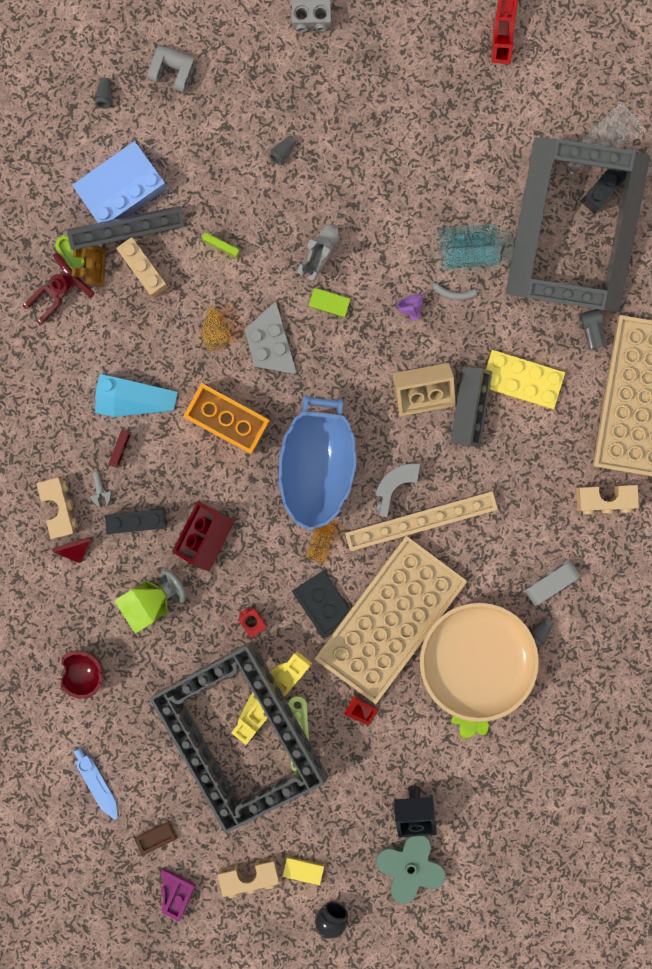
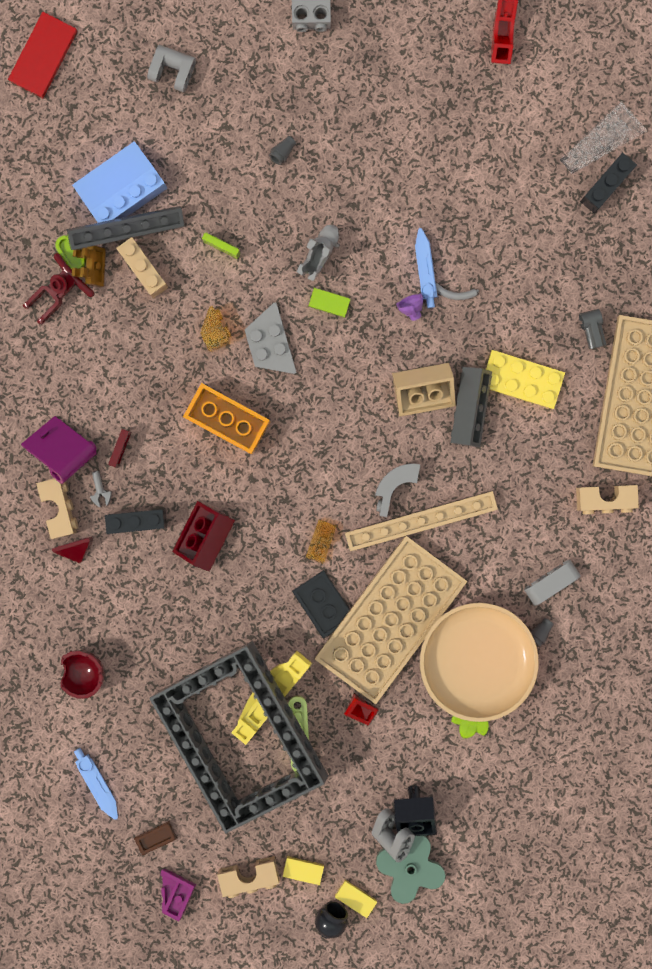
dark grey cone [93,77,113,109] -> none
medium azure wedge [95,374,178,417] -> none
lime piece [115,569,186,634] -> none
red brick [238,607,268,638] -> none
medium blue windscreen [278,395,356,530] -> none
clear light blue slope [438,224,501,269] -> none
dark grey slope [506,137,651,312] -> none
none -> red tile [8,11,78,99]
none -> magenta door [21,416,97,484]
none -> light yellow tile [335,879,377,918]
none -> light grey connector [372,808,415,863]
none -> light blue piece [415,228,438,308]

